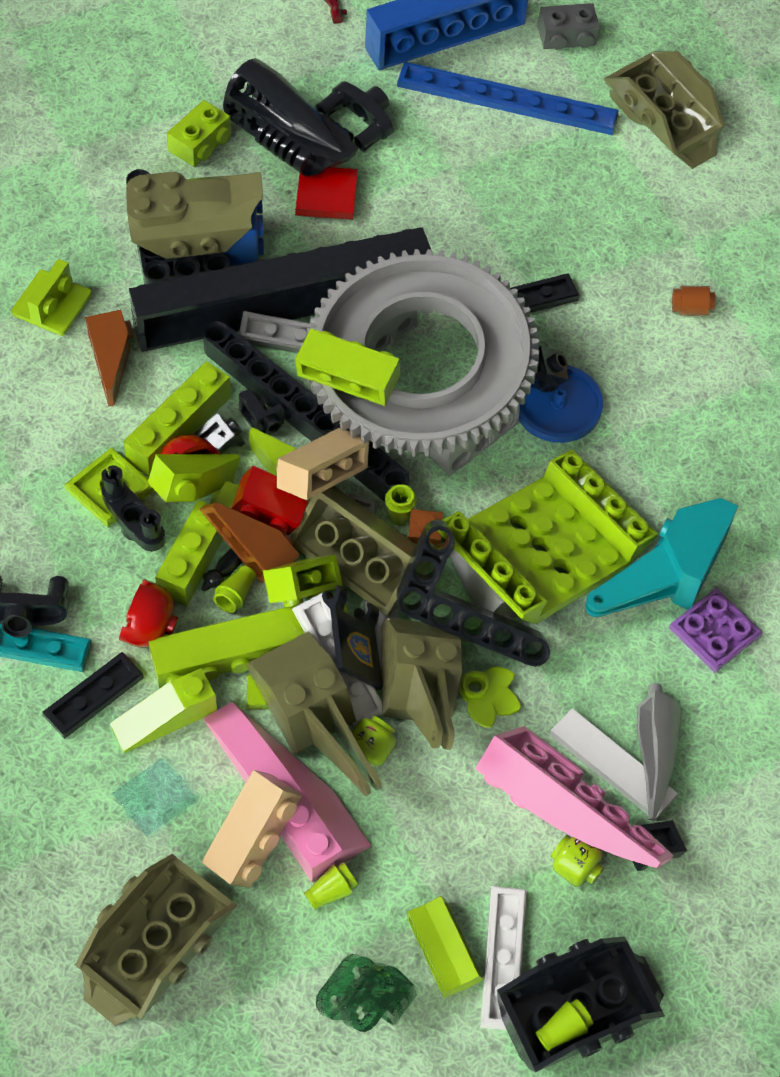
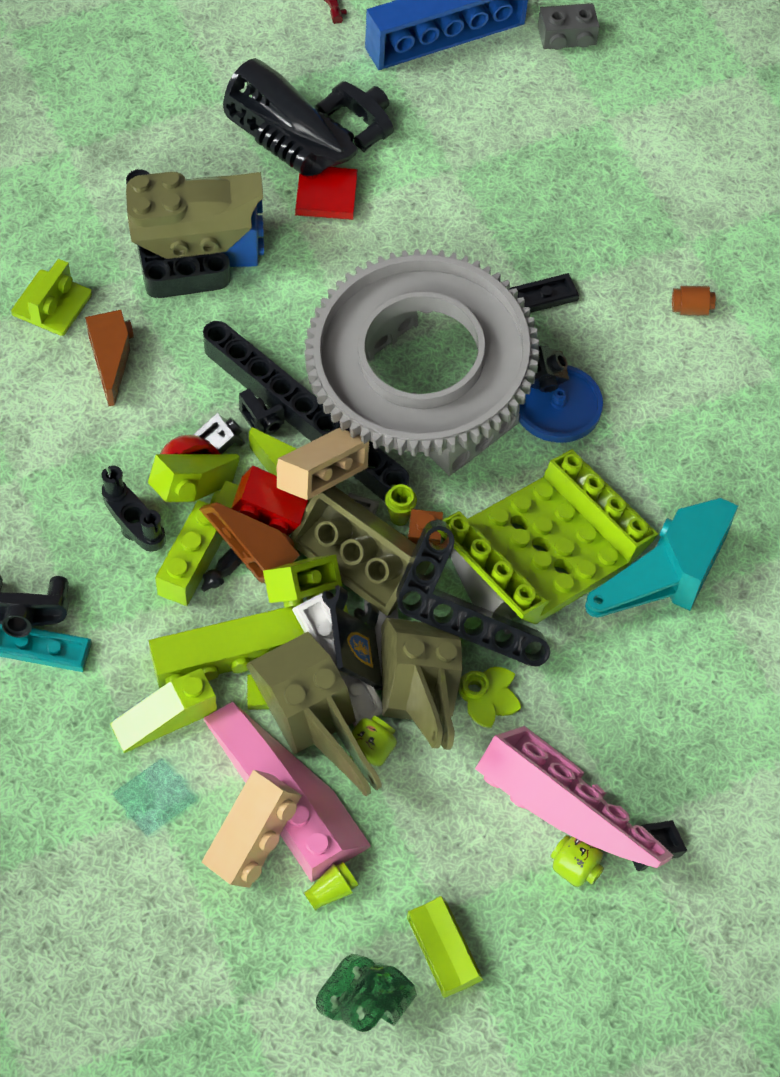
black tile [42,652,144,739] -> none
lime tile [64,447,154,528] -> none
olive slope [75,854,237,1026] -> none
red cylinder [119,579,179,648] -> none
lime brick [123,361,231,476] -> none
black piece [129,227,433,352] -> none
lime brick [167,100,231,167] -> none
lime cone [213,565,256,613] -> none
light grey tile [239,311,311,353] -> none
lime brick [295,328,400,406] -> none
blue tile [397,62,619,135] -> none
white tile [480,886,527,1030] -> none
black slope [497,936,665,1072] -> none
lime cone [536,999,594,1051] -> none
white tile [550,708,678,821] -> none
olive slope [603,51,725,169] -> none
light grey piece [637,683,681,820] -> none
medium lavender tile [669,588,762,673] -> none

